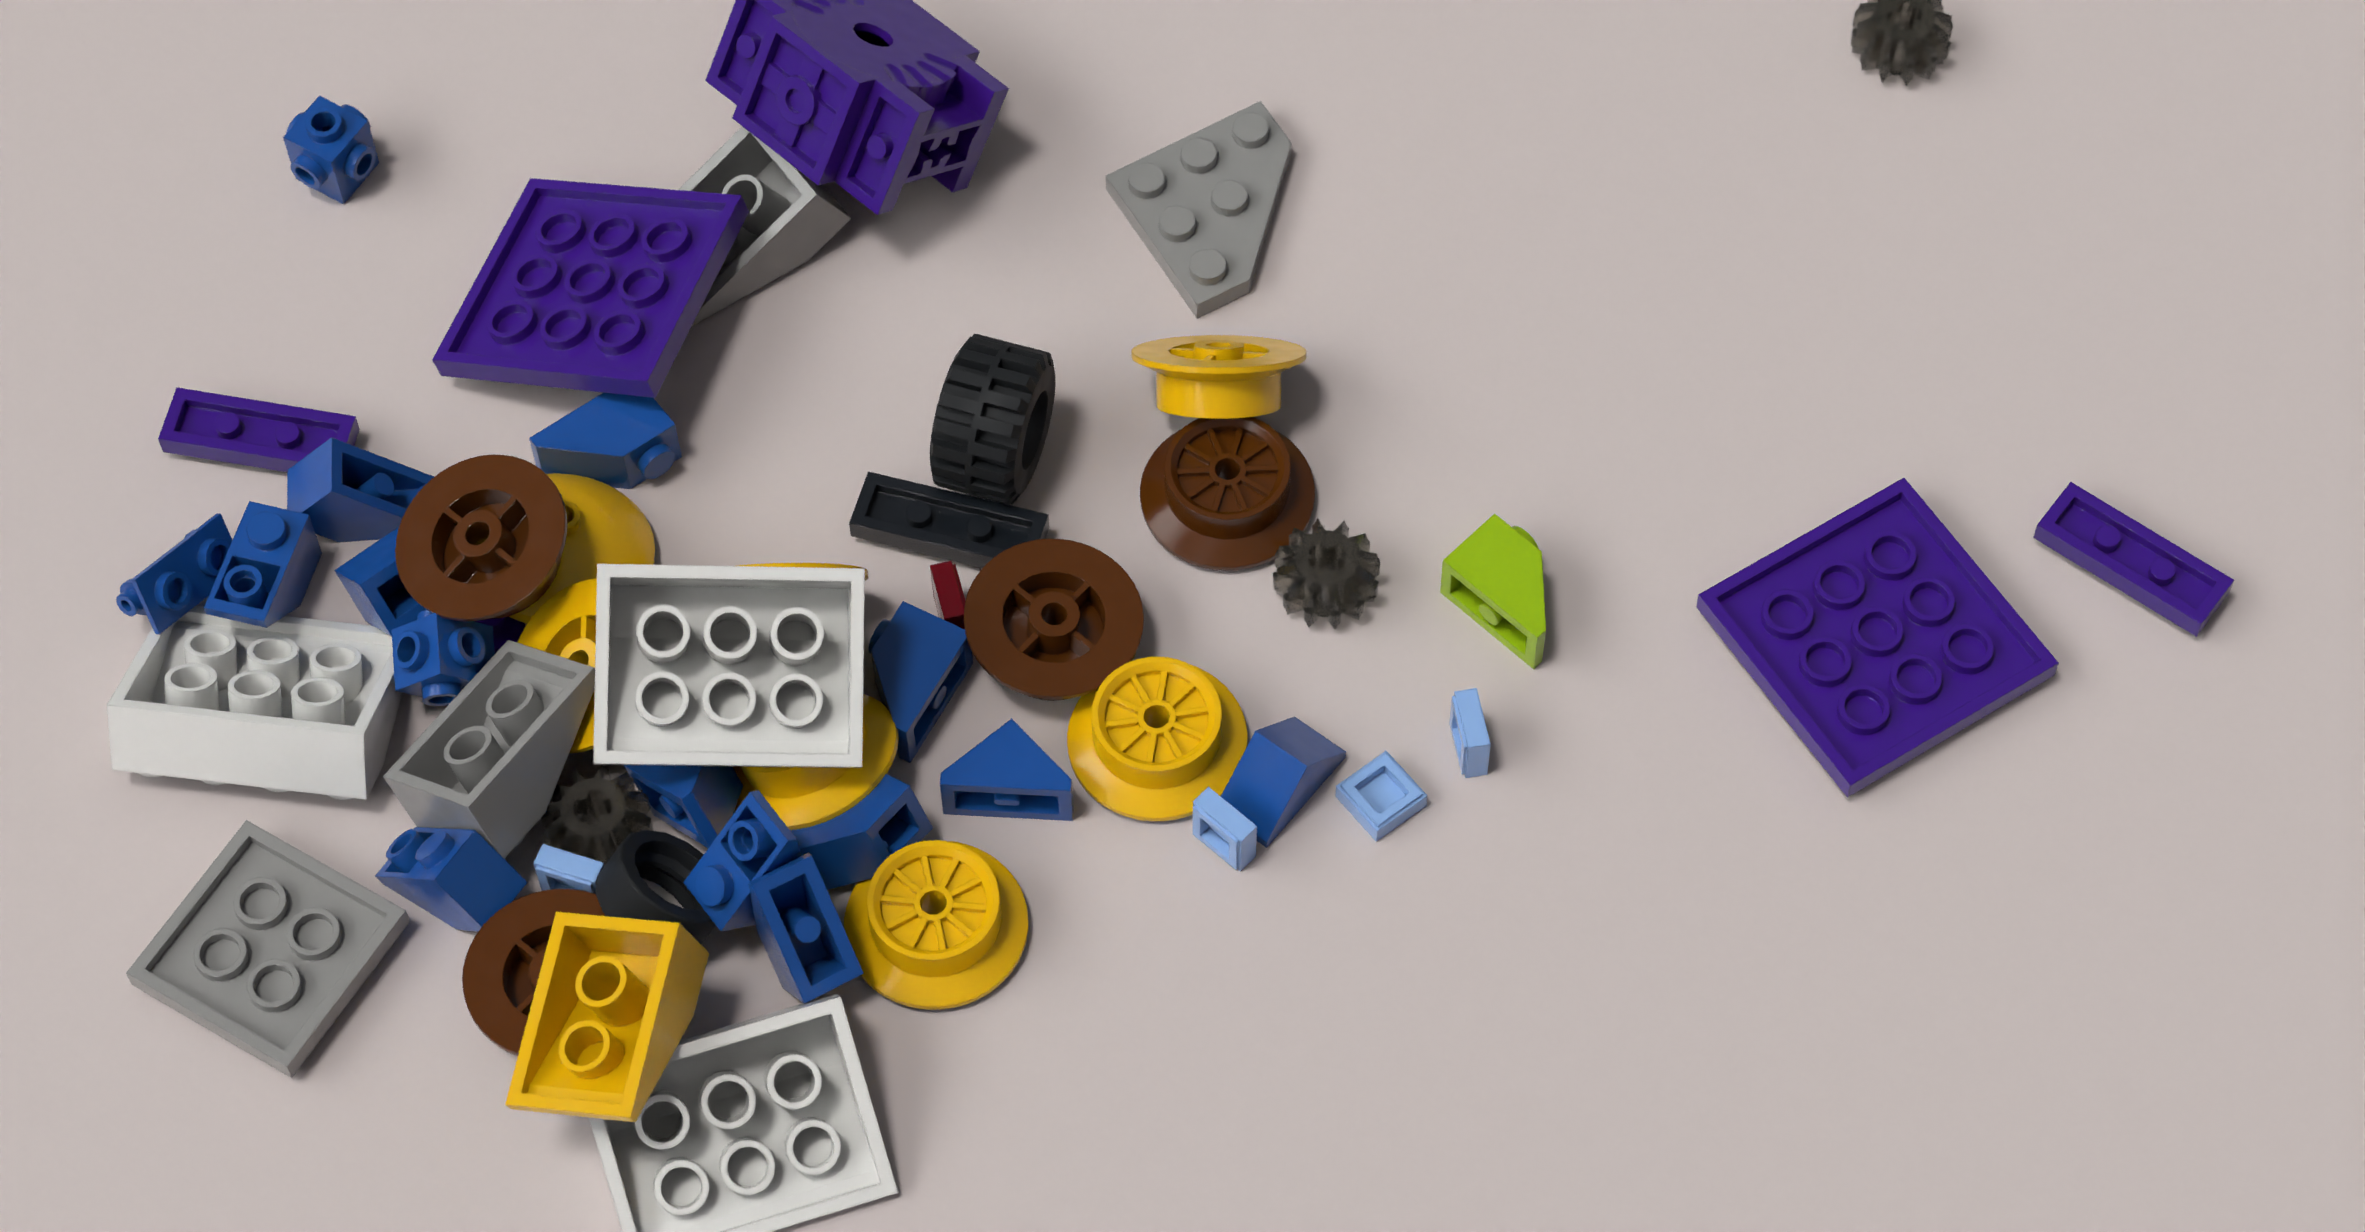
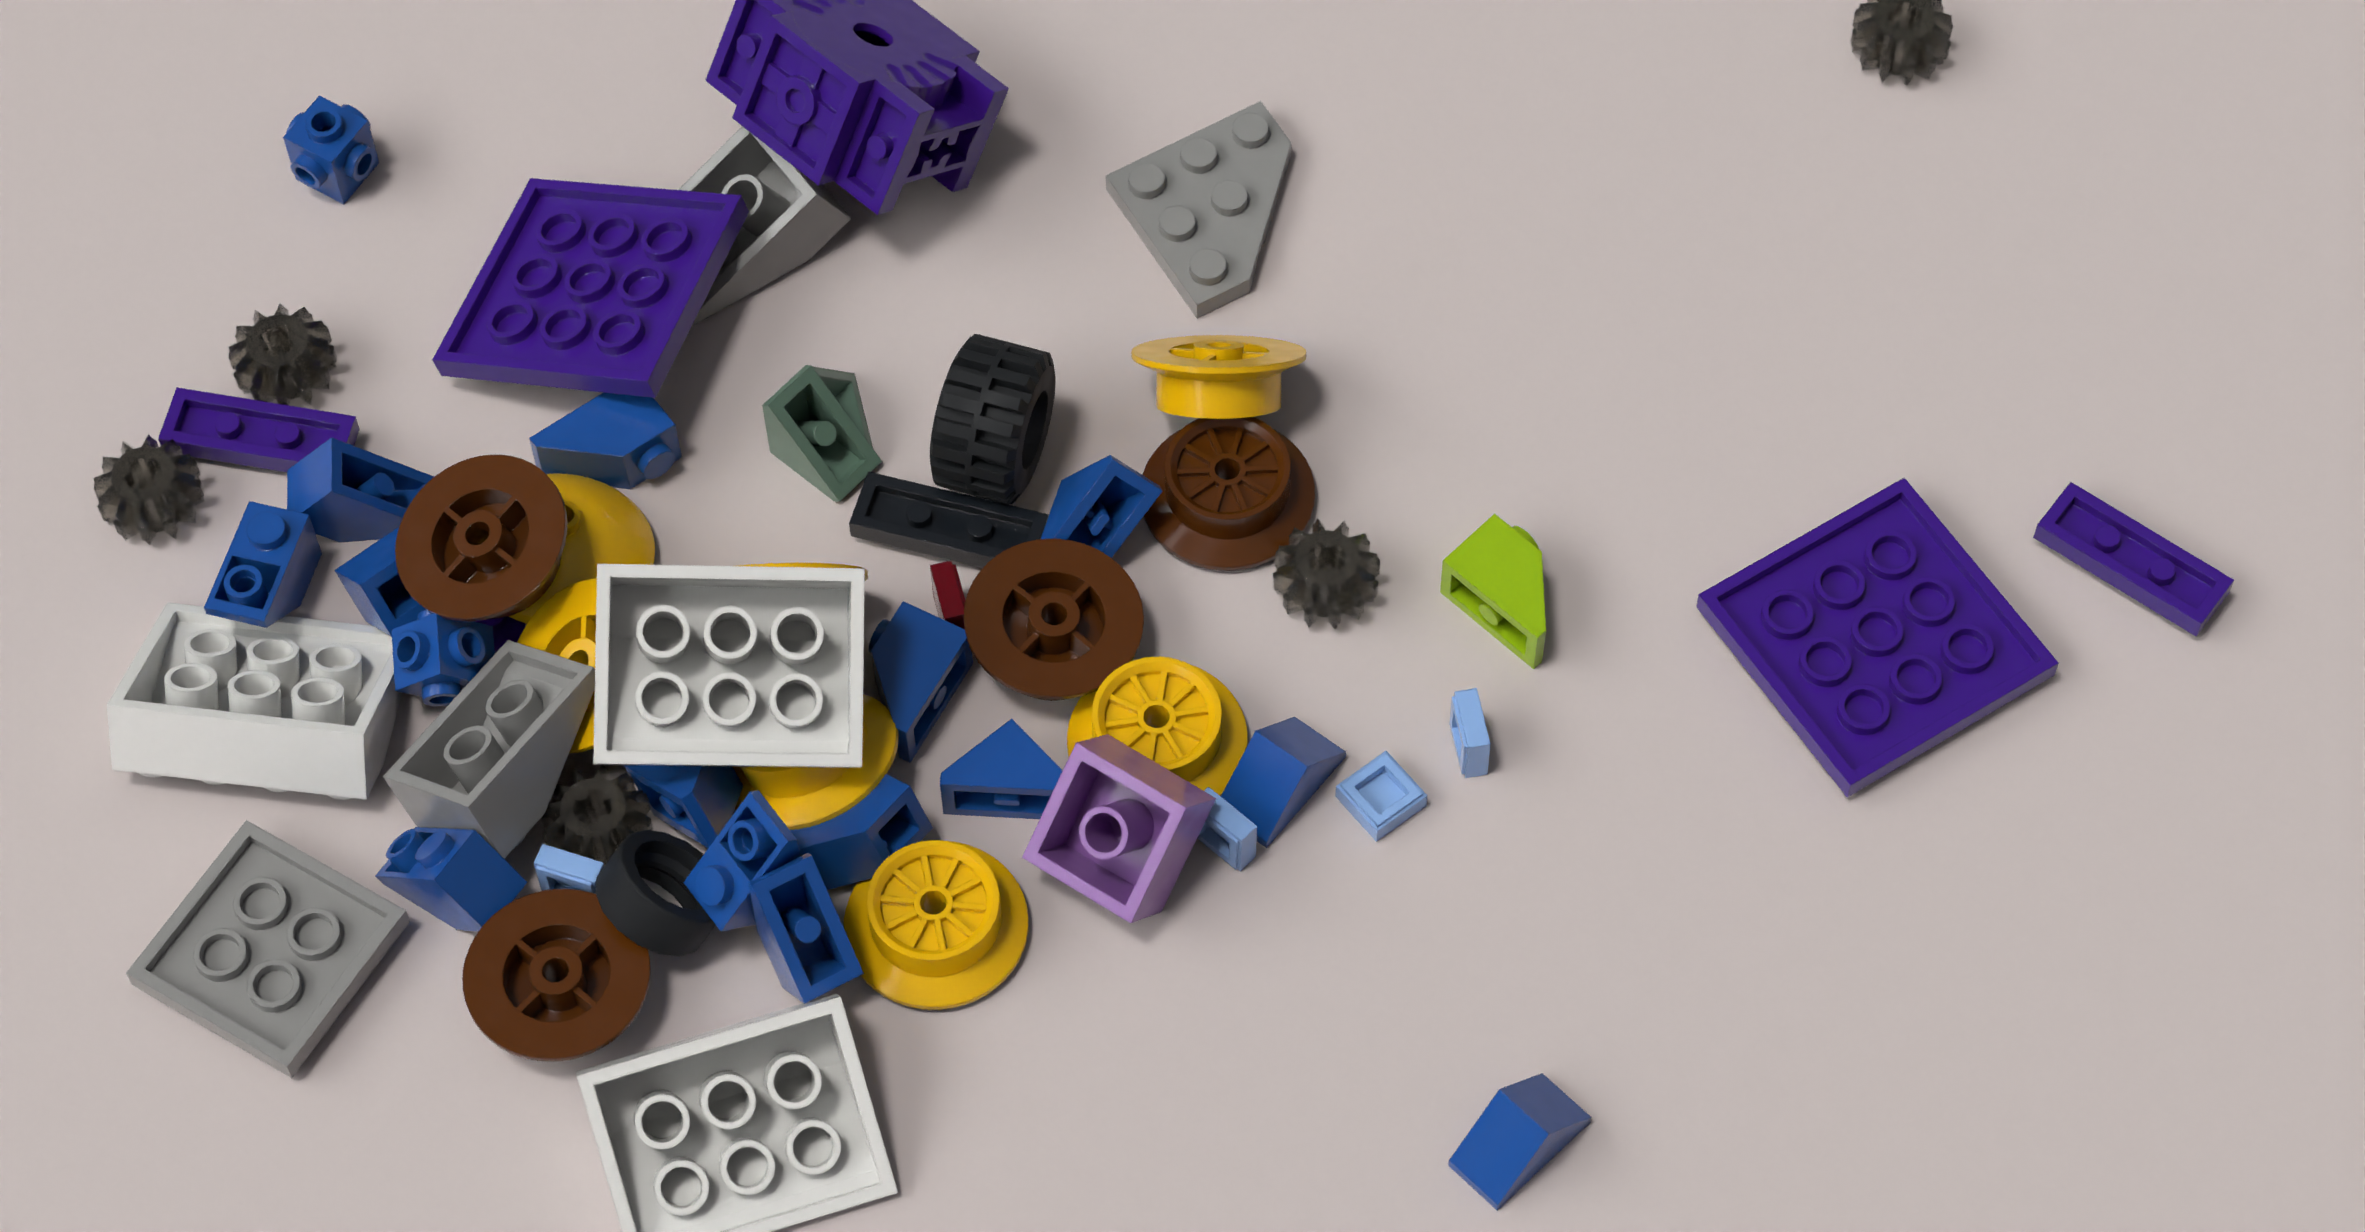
blue hinge [116,513,232,634] -> none
yellow slope [505,912,709,1122] -> none
none -> clear smoke gear [94,434,205,545]
none -> clear smoke gear [228,303,337,405]
none -> sand green slope [762,365,882,502]
none -> medium lavender brick [1022,734,1217,923]
none -> blue slope [1041,455,1162,558]
none -> blue slope [1448,1073,1591,1211]

